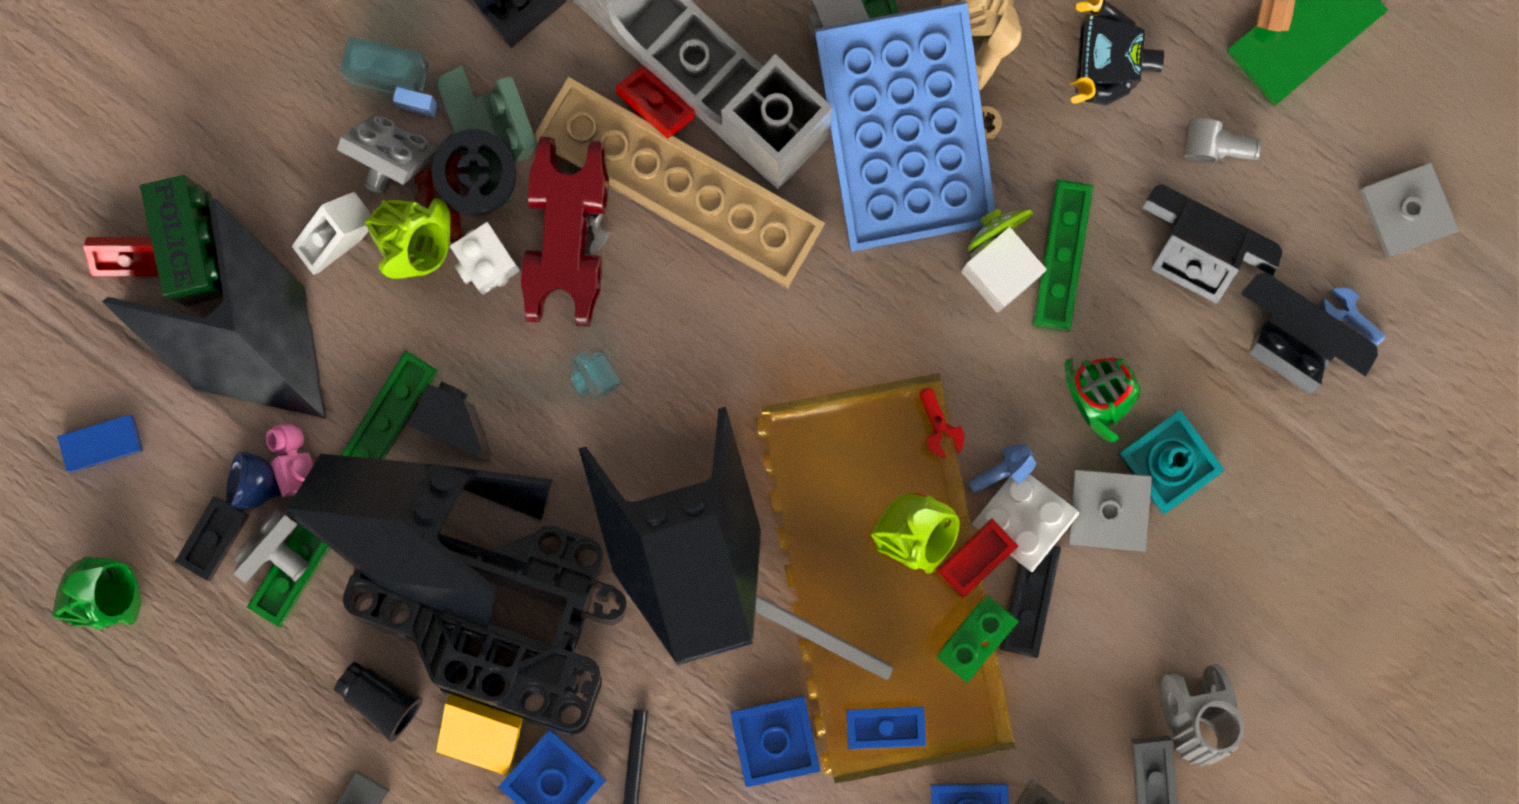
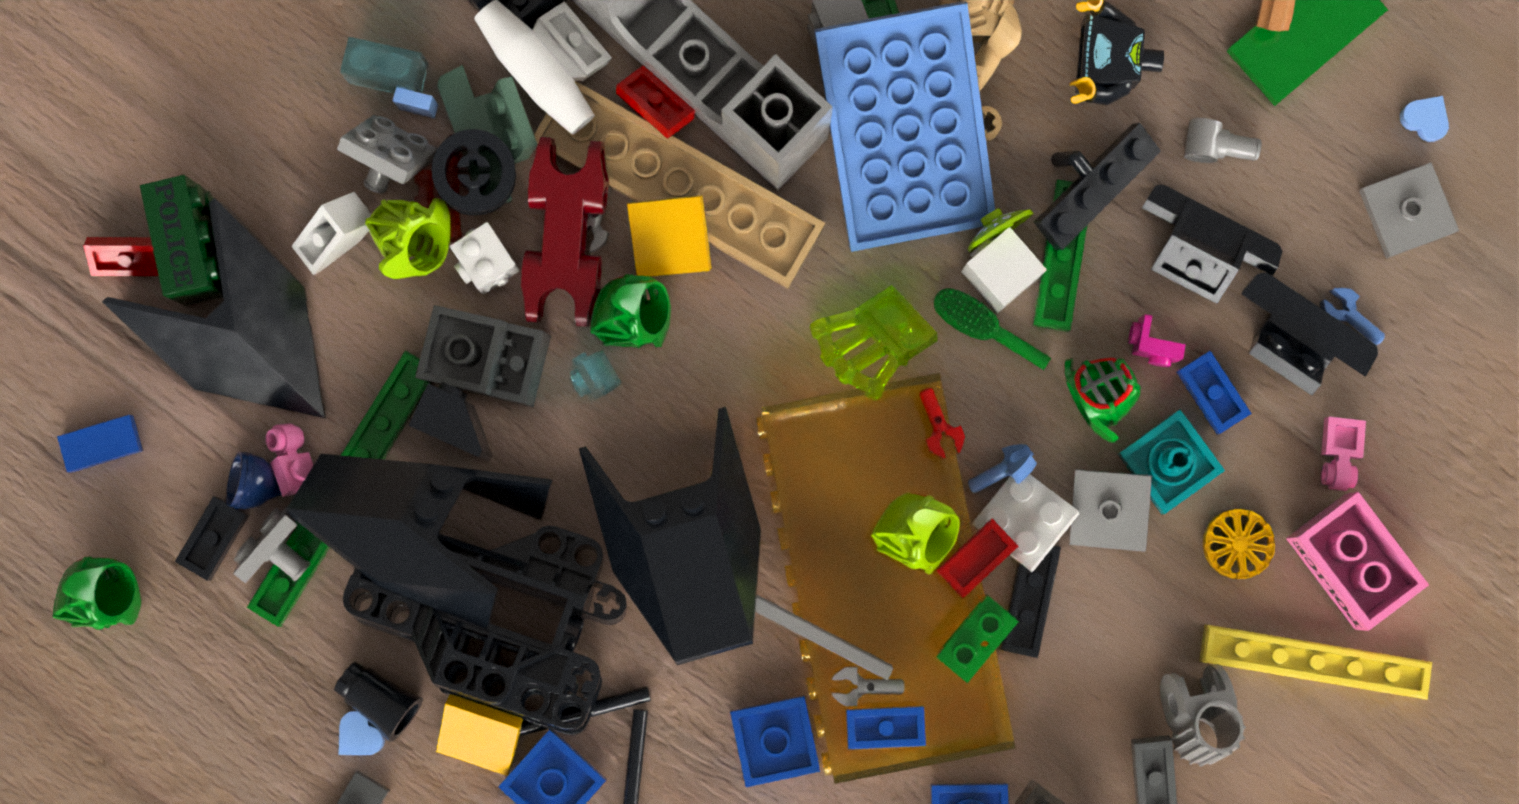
none -> light blue tile [338,710,385,755]
none -> dark grey slope [415,305,551,407]
none -> white plate [474,0,612,135]
none -> black piece [519,687,651,737]
none -> green piece [590,274,671,348]
none -> yellow tile [627,195,712,277]
none -> clear neon green plate [809,285,938,401]
none -> light grey bar [831,667,905,706]
none -> green piece [934,288,1051,370]
none -> black plate [1034,123,1161,250]
none -> dark pink bracket [1128,314,1186,367]
none -> blue plate [1176,351,1252,435]
none -> light yellow tile [1199,624,1432,700]
none -> yellow wheel [1203,509,1275,579]
none -> bright pink brick [1286,492,1429,631]
none -> bright pink plate [1321,417,1366,491]
none -> light blue tile [1400,96,1449,142]

